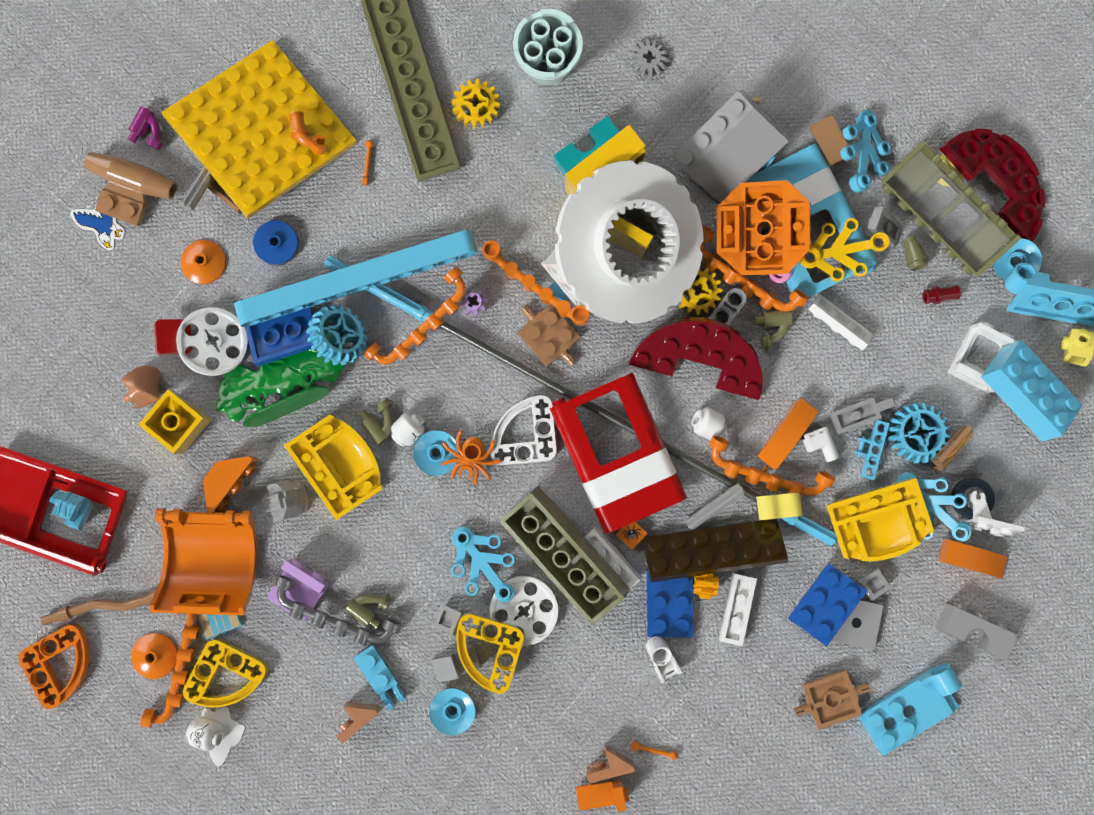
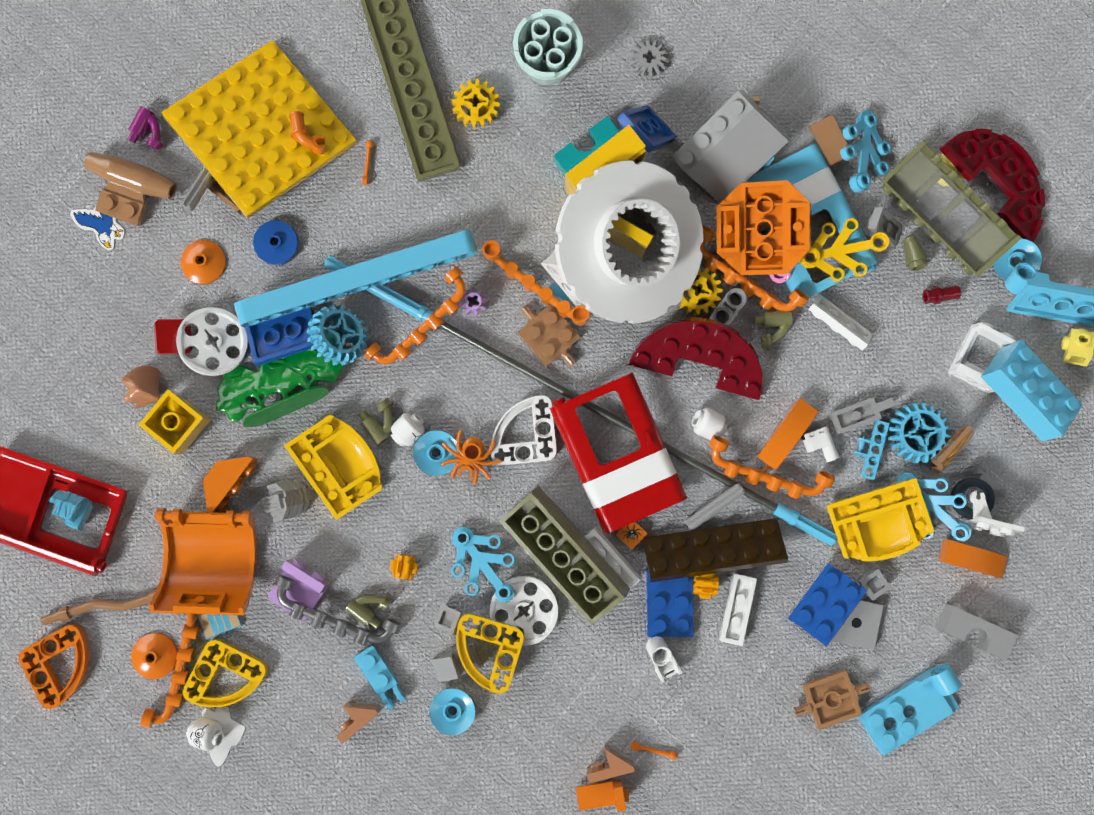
light yellow axle [756,493,803,520] -> none
none -> light orange gear [390,554,419,580]
none -> blue plate [617,105,677,153]

